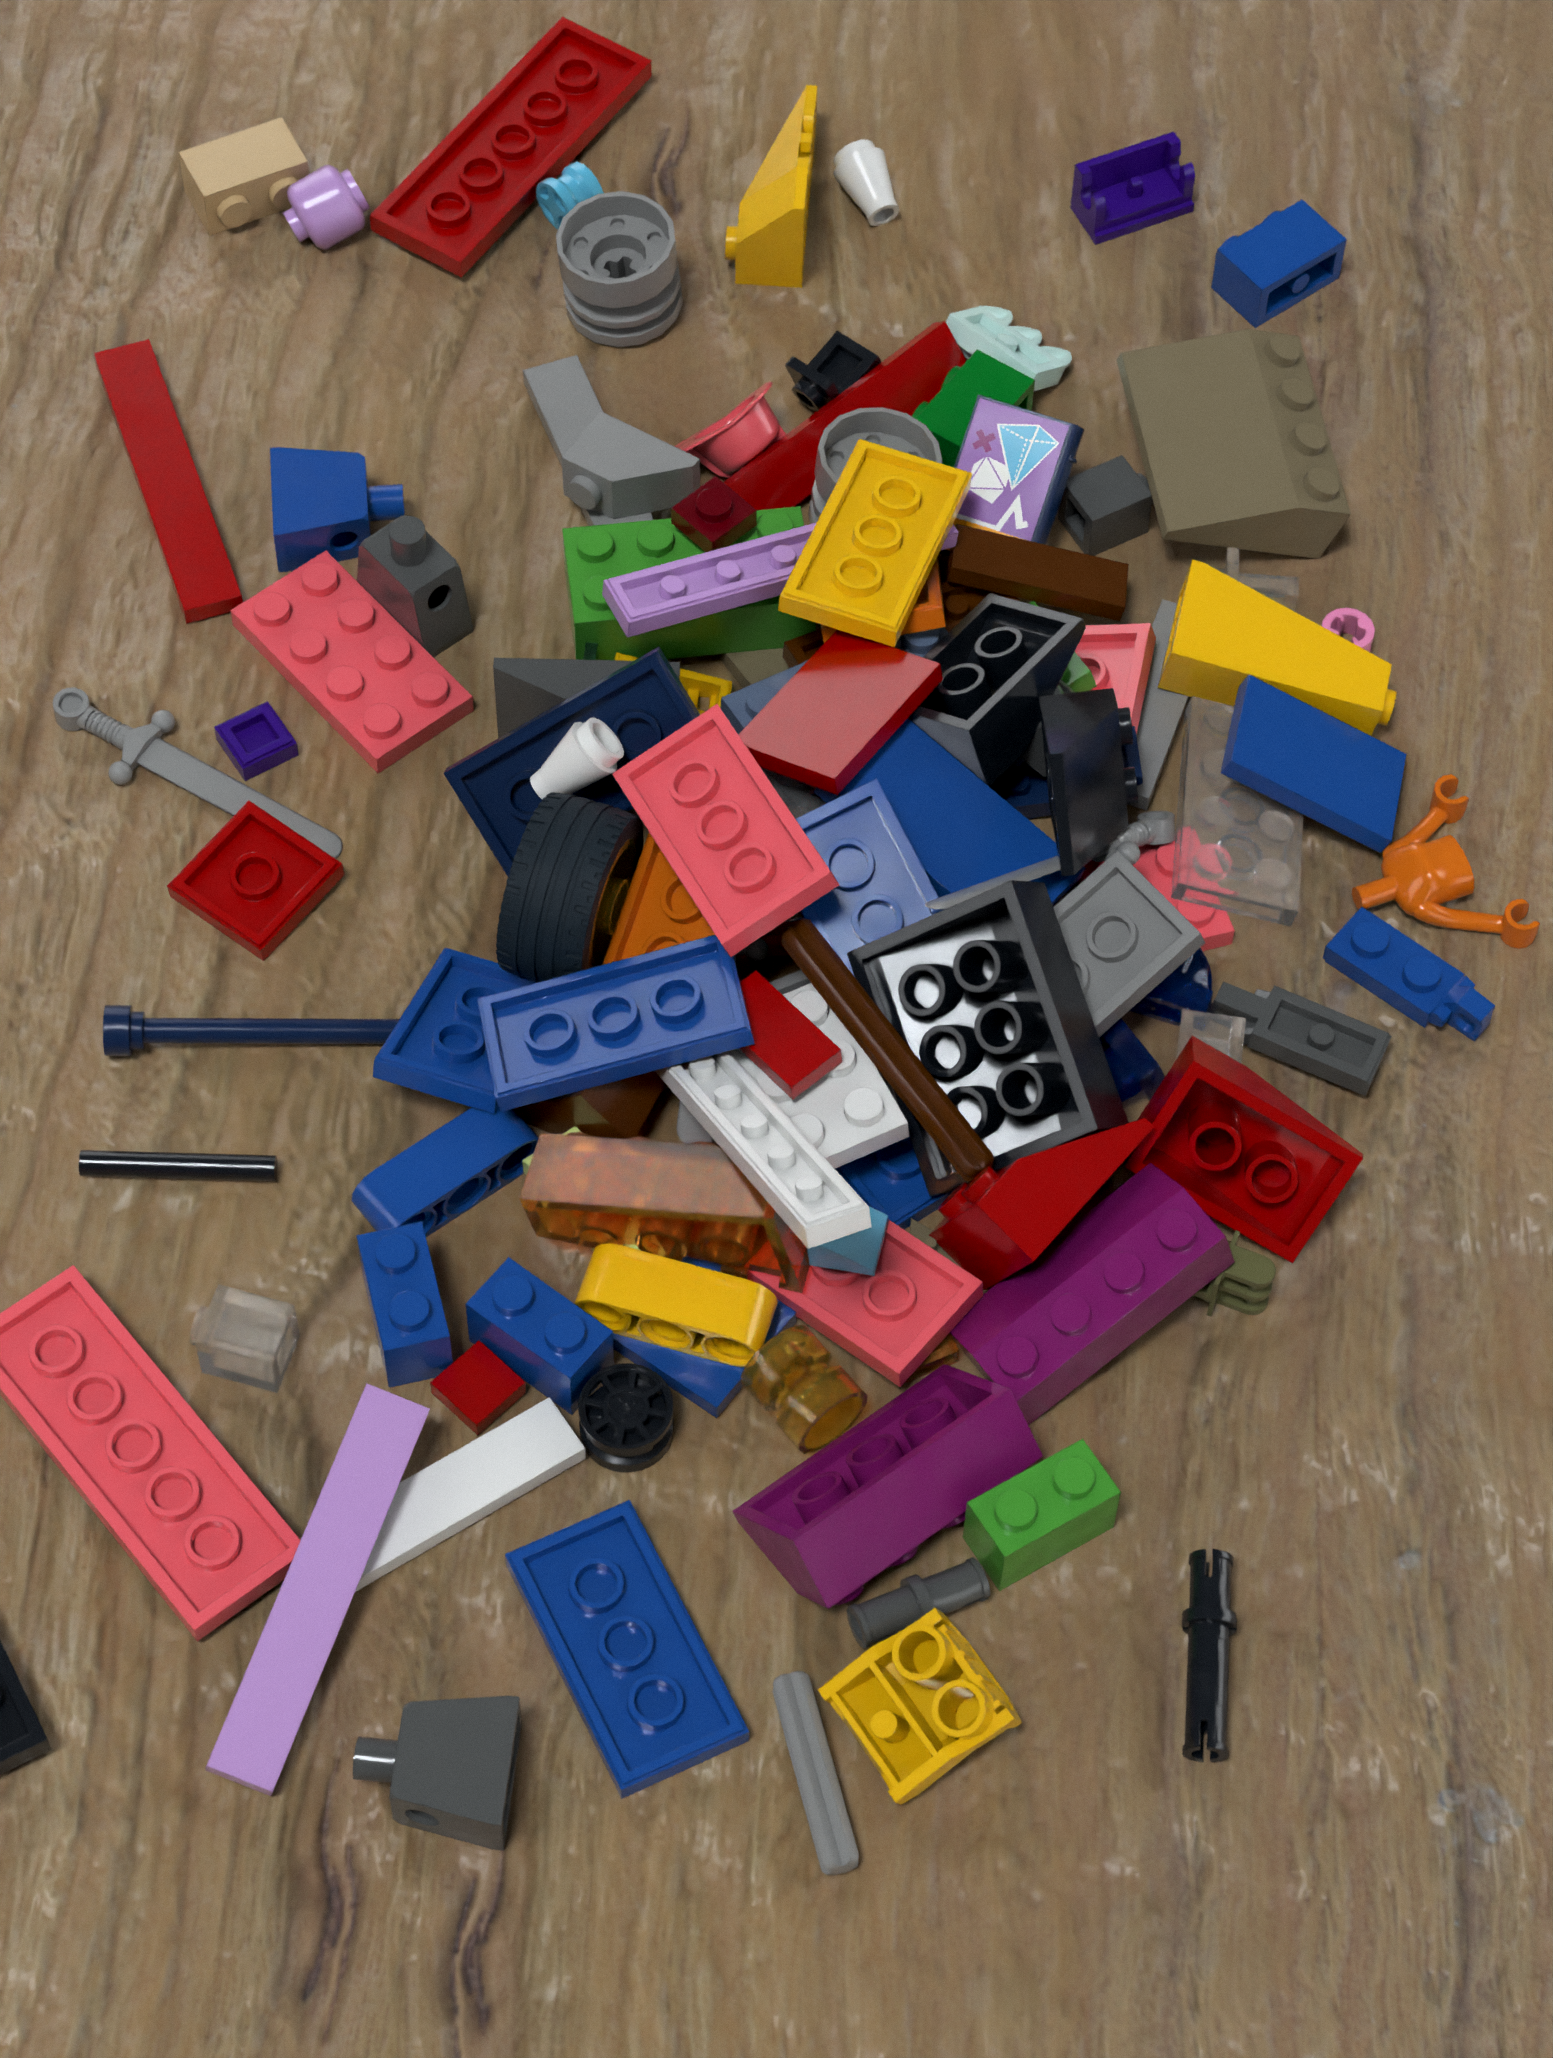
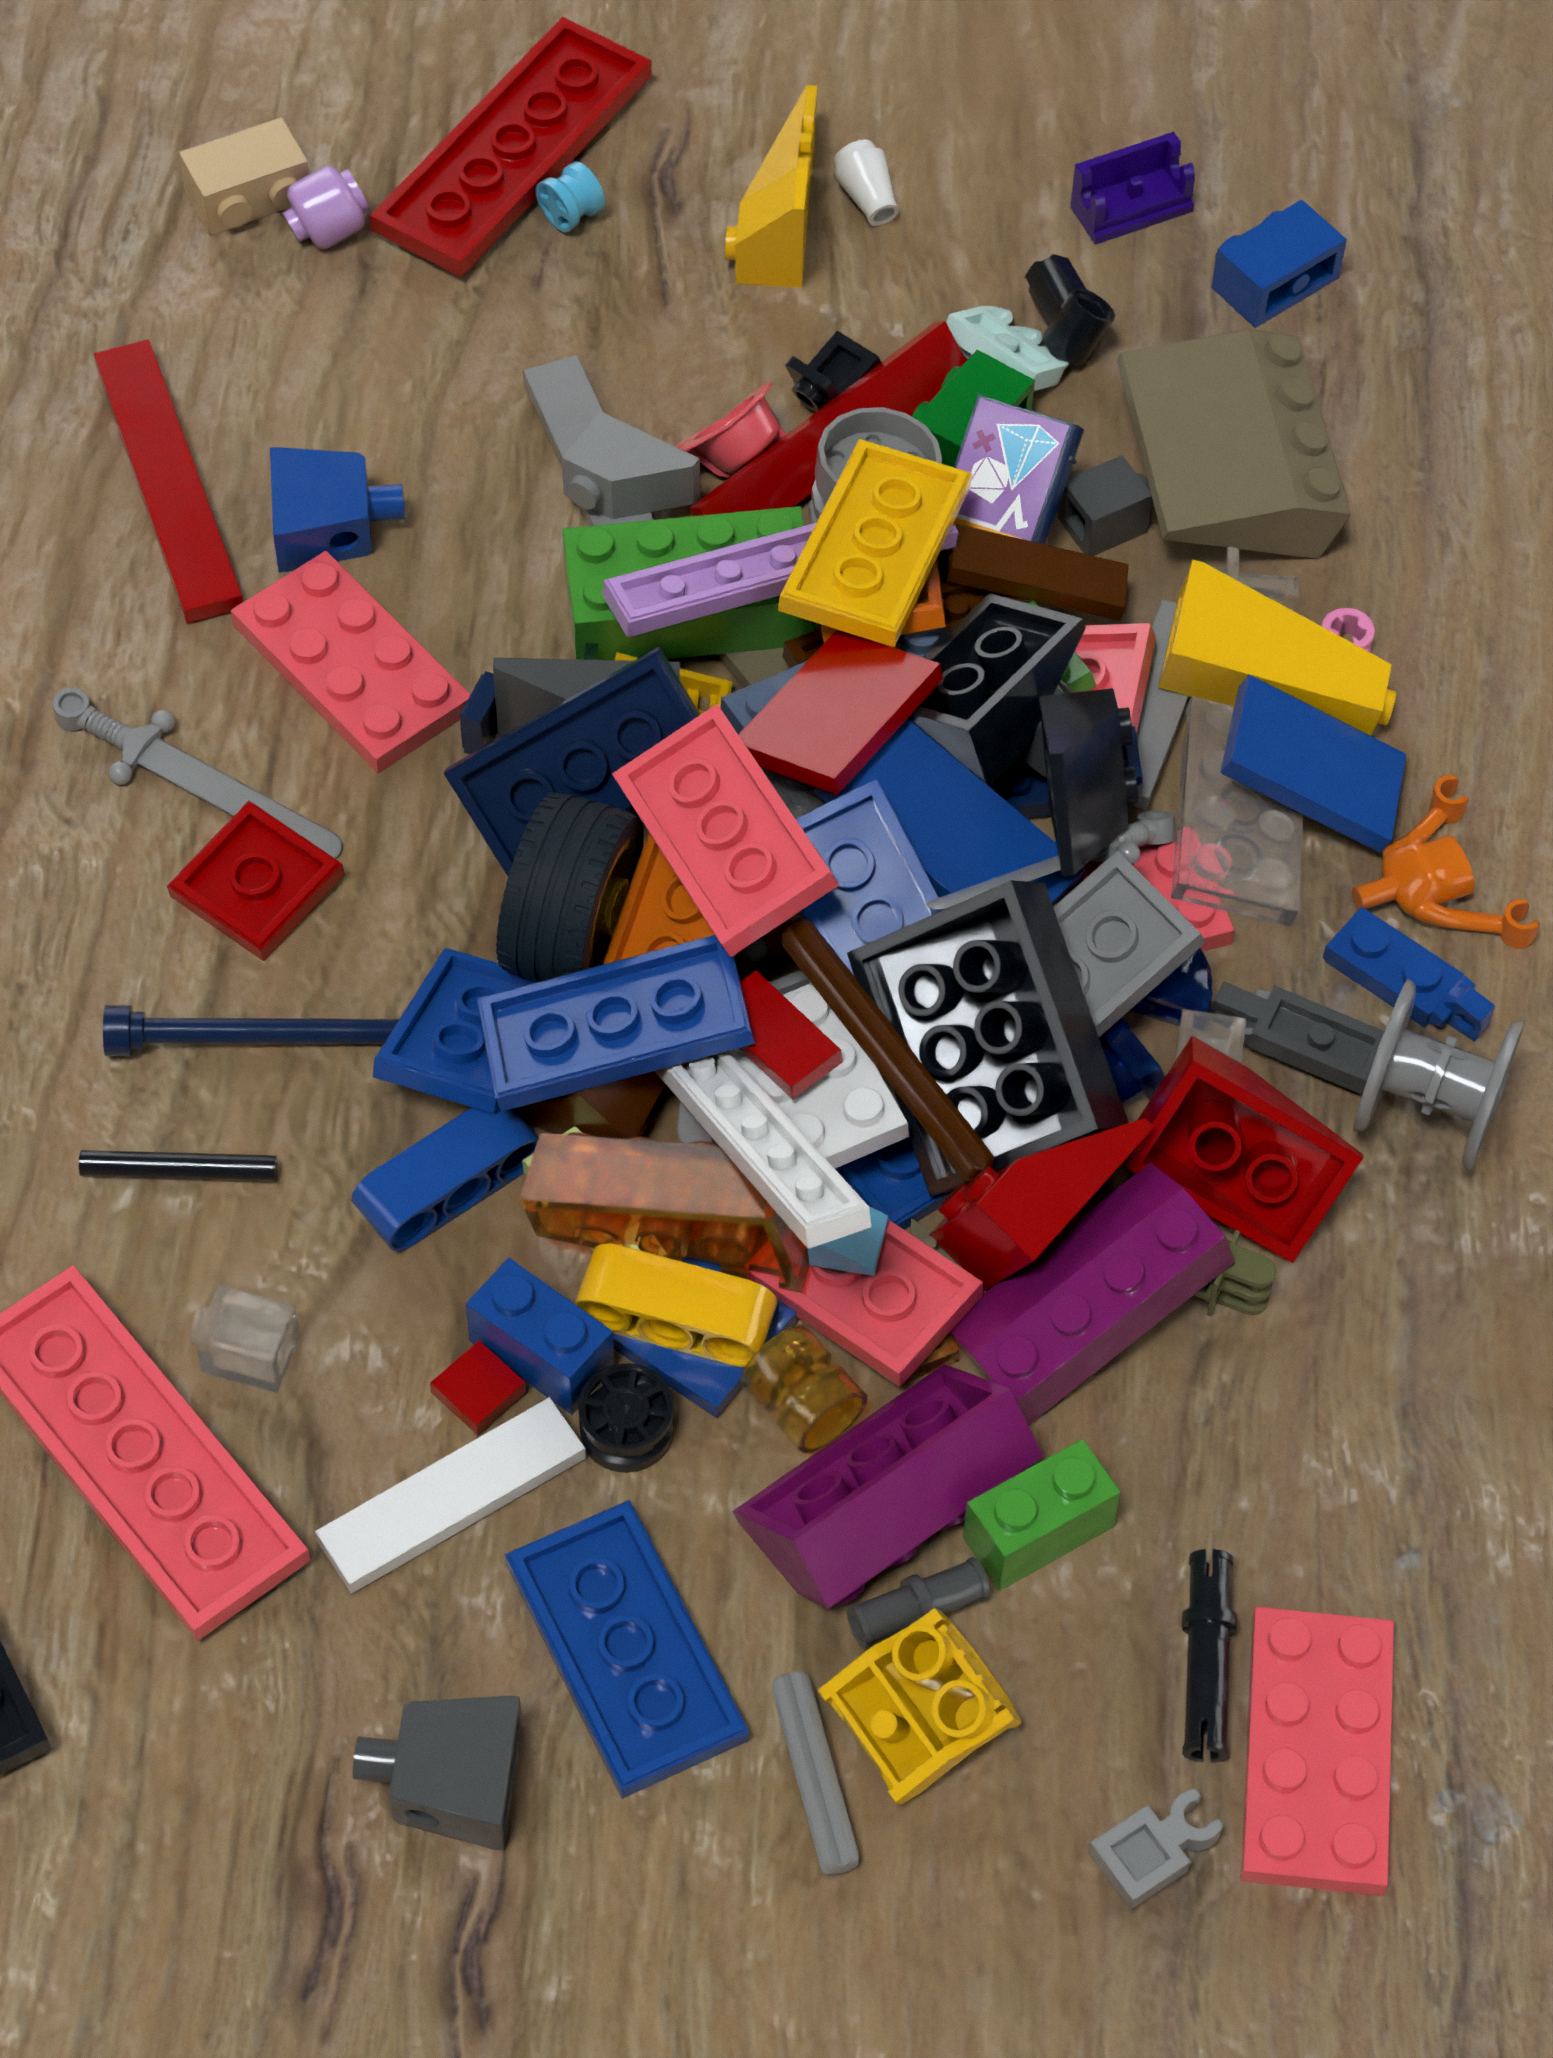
lavender tile [205,1383,430,1796] -> none
dark purple tile [214,701,299,781] -> none
blue brick [356,1221,453,1388] -> none
dark grey torso [357,515,473,657] -> none
white cone [530,717,624,799] -> none
light grey wheel [556,191,683,347] -> none
dark red plate [671,476,757,552] -> none
none -> dark blue tile [459,671,498,754]
none -> black piece [1025,254,1116,365]
none -> light grey plate [1088,1789,1223,1910]
none -> coral plate [1240,1606,1394,1896]
none -> light grey piece [1353,979,1526,1173]

